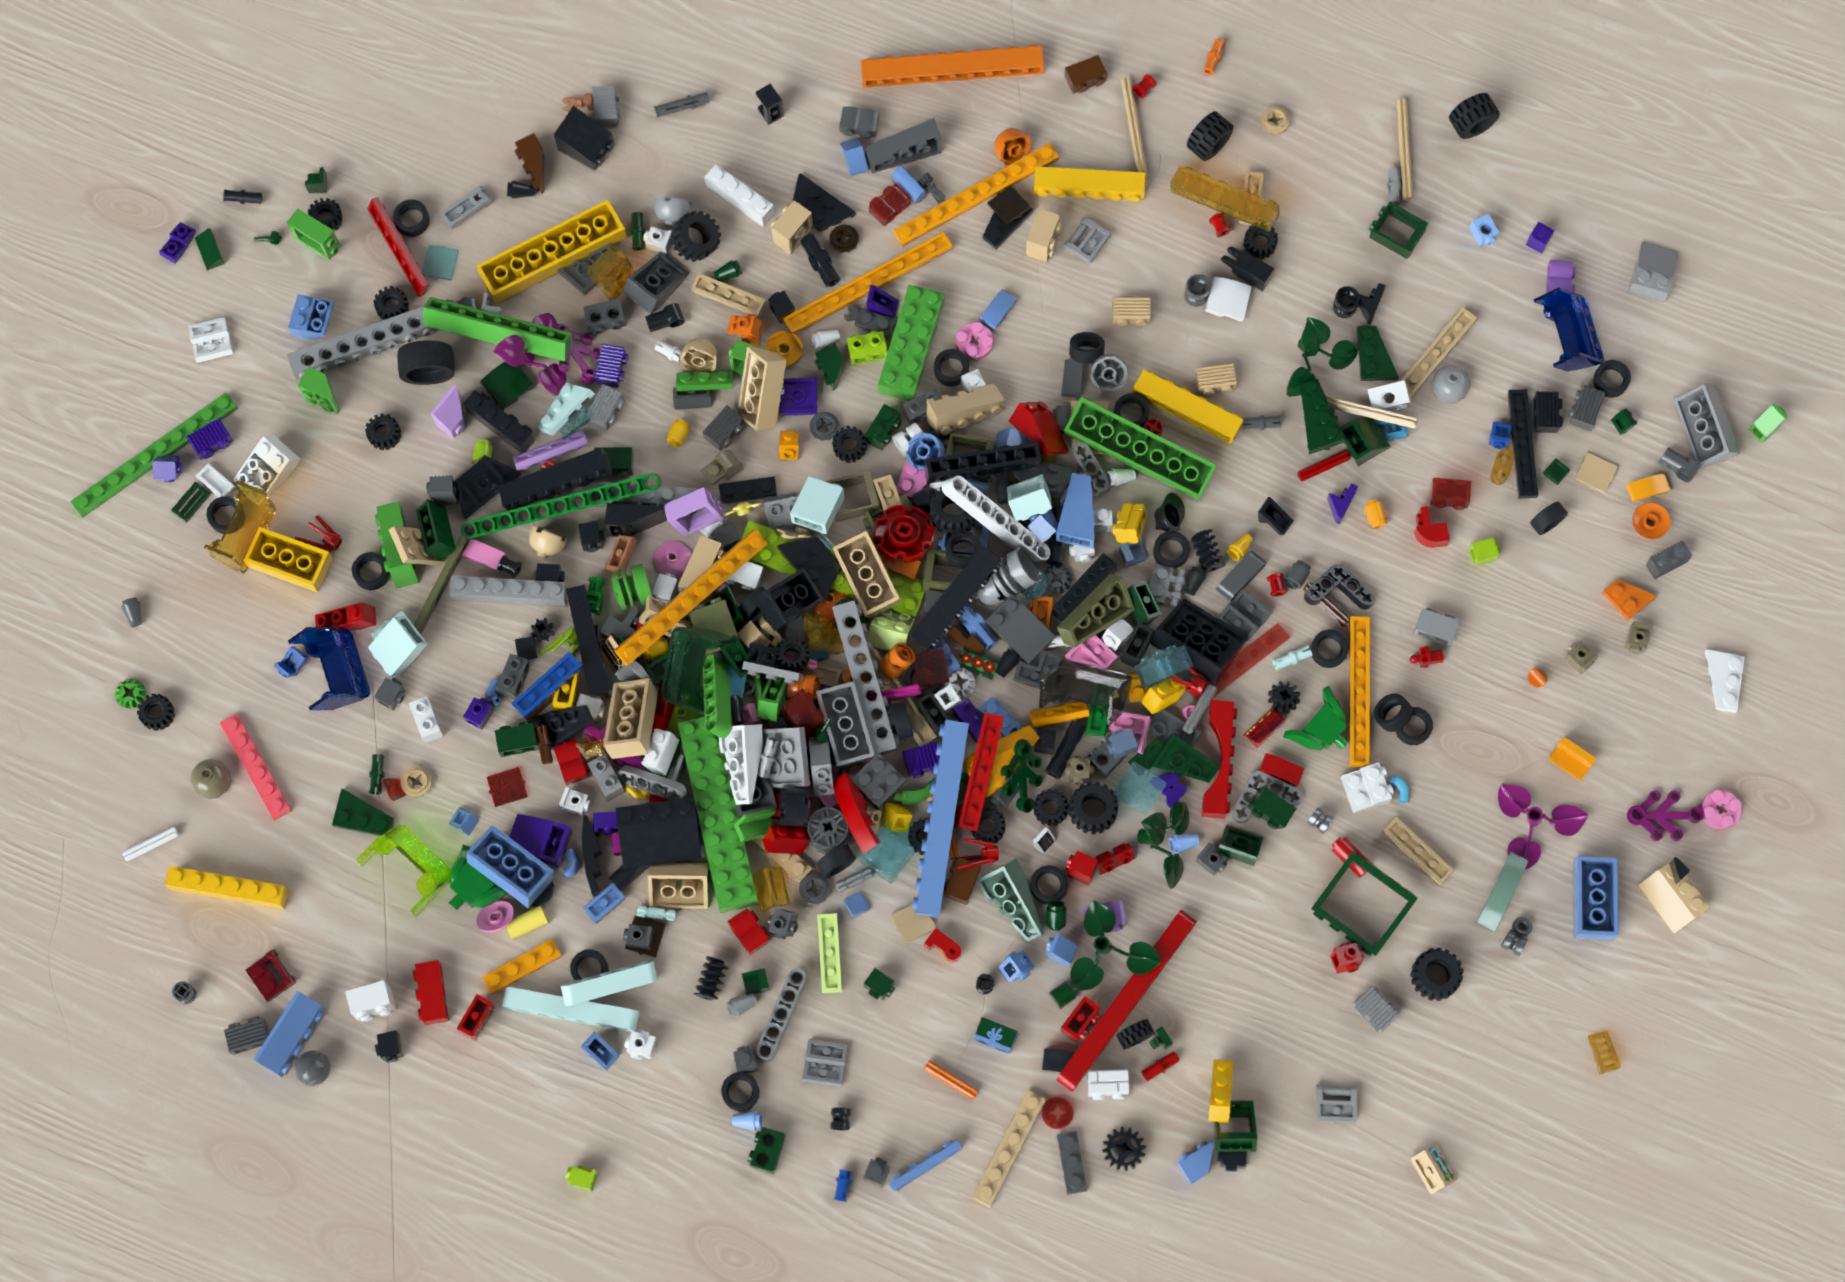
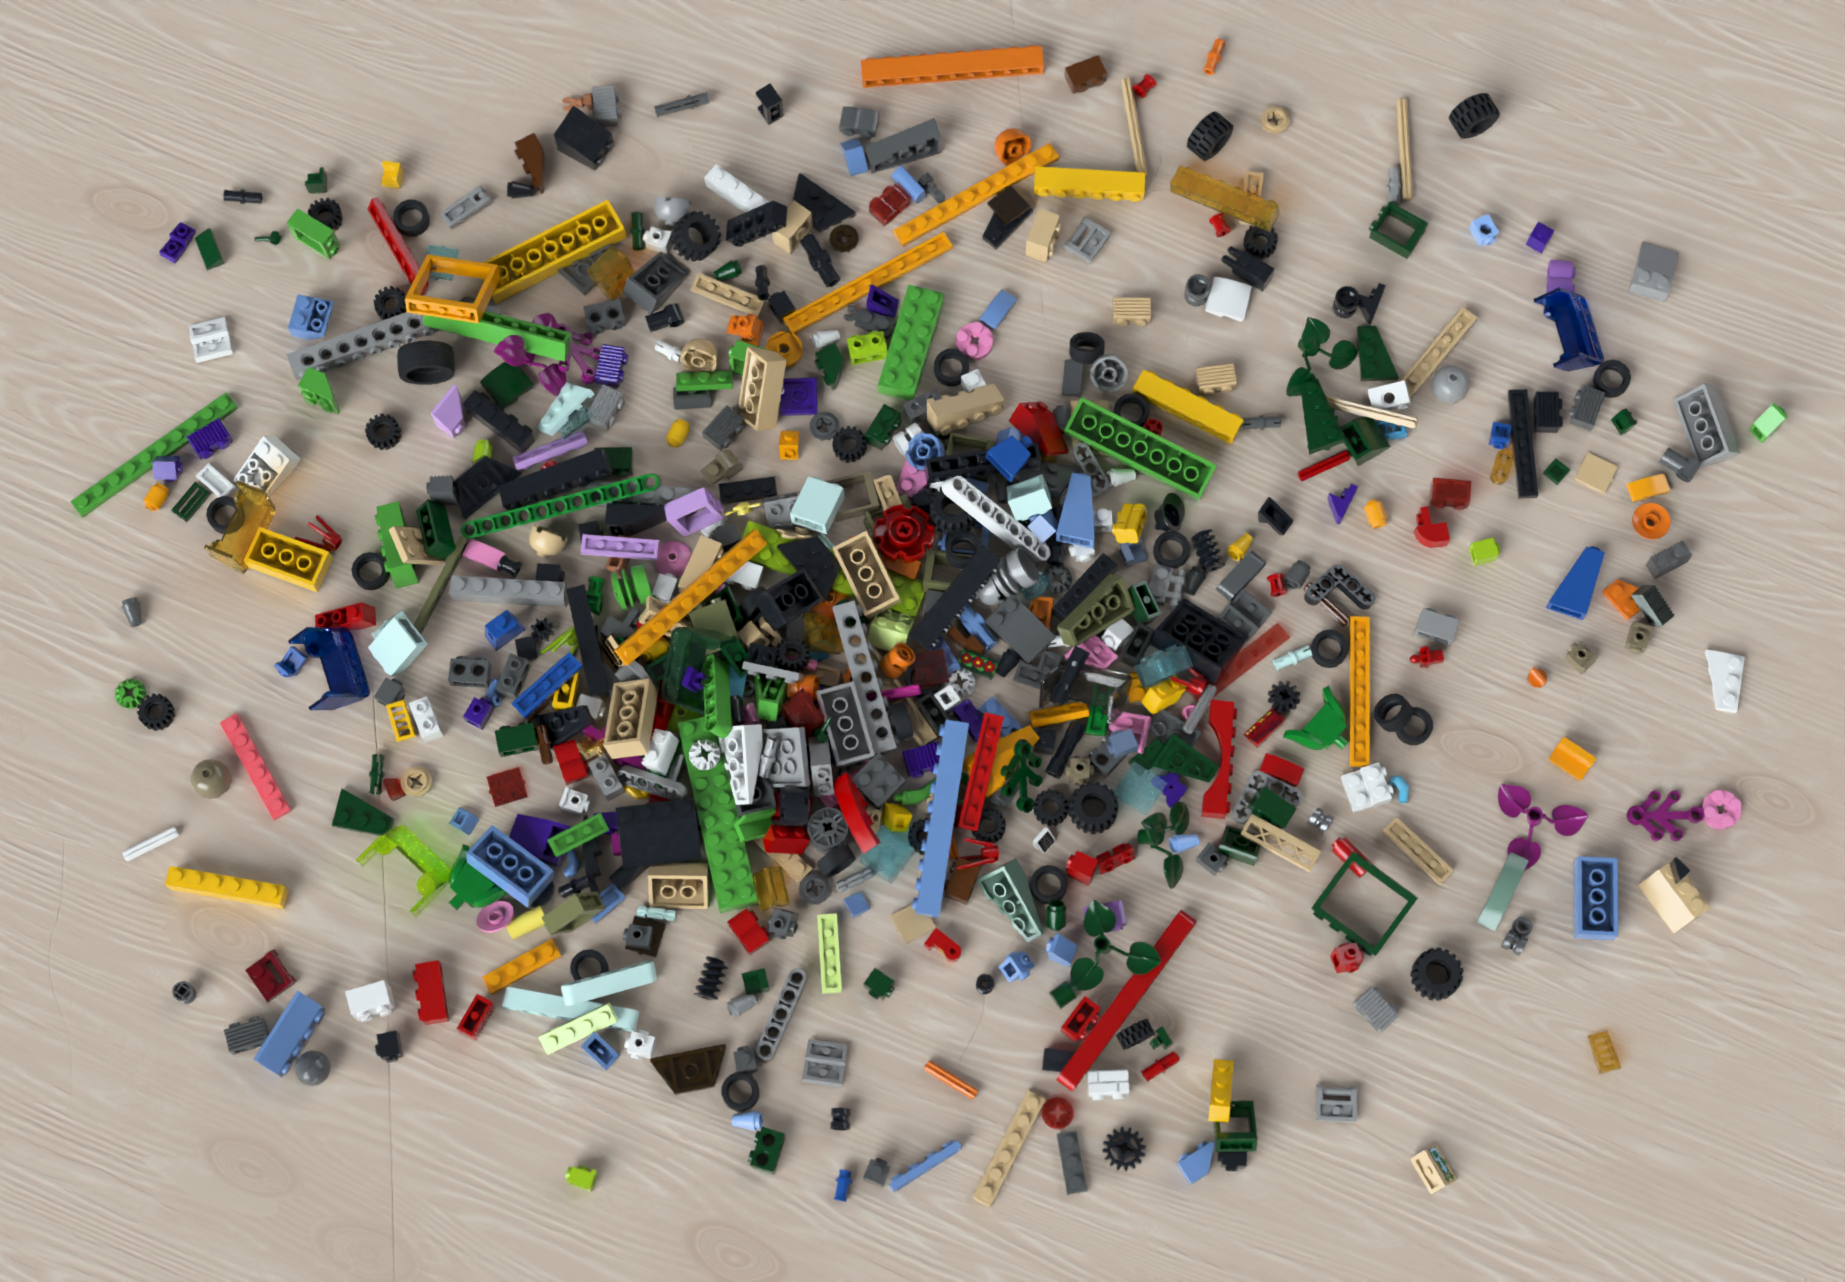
dark green piece [974,1017,1019,1054] -> none
black tyre [1530,501,1568,535] -> none
none -> light orange brick [143,482,170,512]
none -> yellow panel [381,161,404,189]
none -> yellow slope [386,699,417,742]
none -> light orange window [405,254,500,323]
none -> dark grey brick [448,656,492,688]
none -> blue torso [485,610,526,651]
none -> yellowish green plate [538,1003,618,1054]
none -> olive window [541,891,606,935]
none -> bright green plate [547,813,609,858]
none -> black axle [558,876,593,898]
none -> lavender plate [581,534,659,560]
none -> dark brown wing [650,1044,726,1095]
none -> dark purple tile [681,667,707,693]
none -> white gear [689,739,720,770]
none -> black brick [725,200,788,247]
none -> black pin [755,265,770,301]
none -> blue torso [986,435,1033,482]
none -> black axle [1049,646,1090,705]
none -> tan fence [1240,814,1321,872]
none -> blue slope [1546,546,1605,620]
none -> pearl dark grey brick [1631,585,1674,627]

